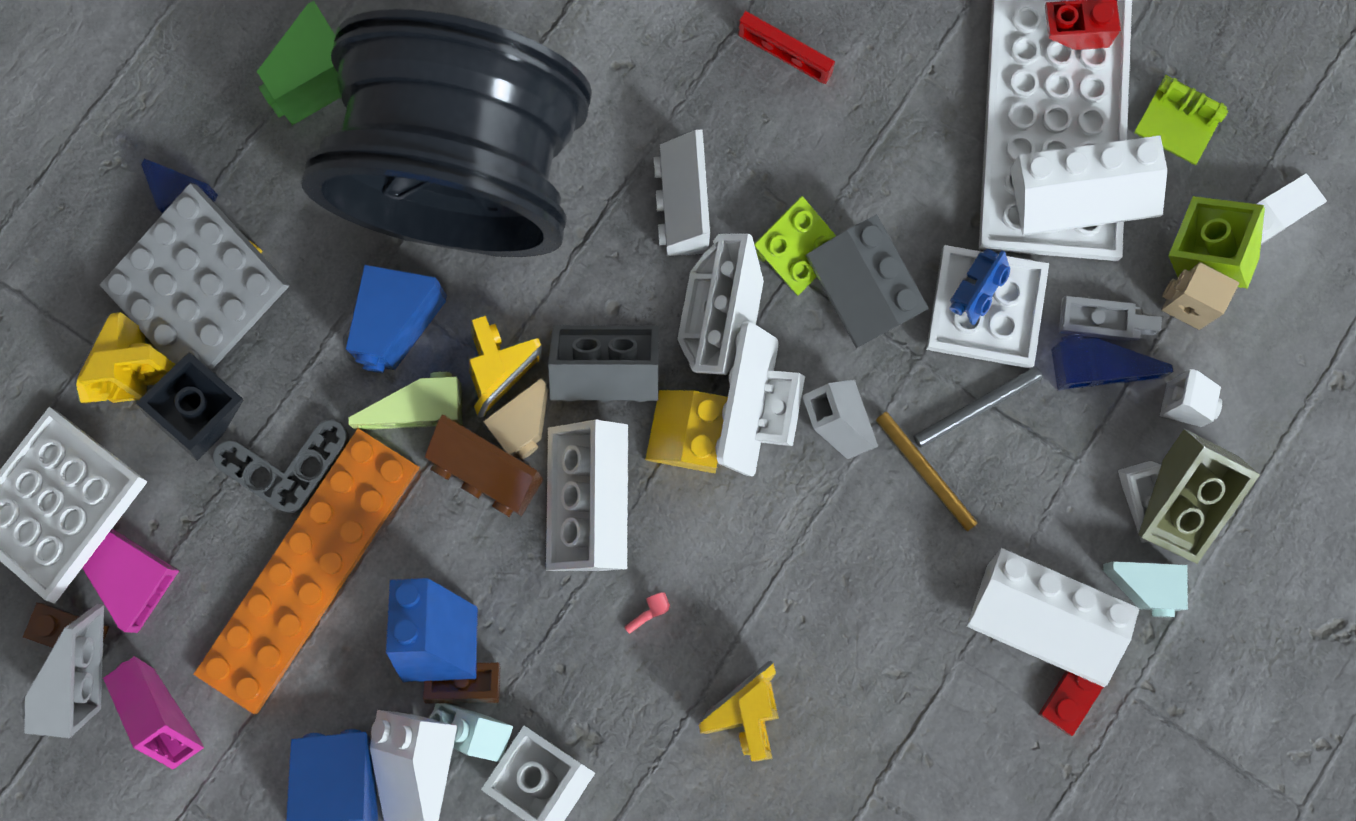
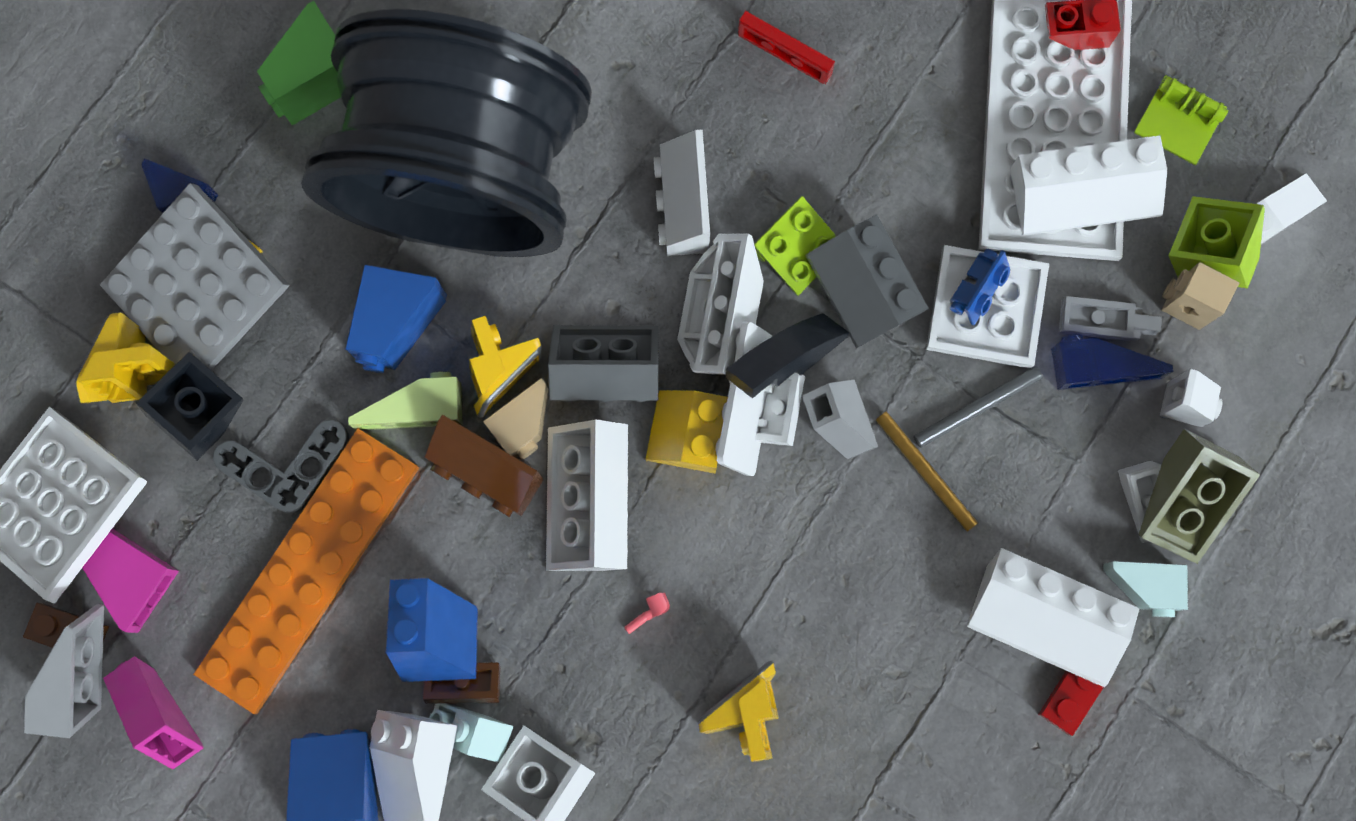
none -> black slope [726,313,849,399]

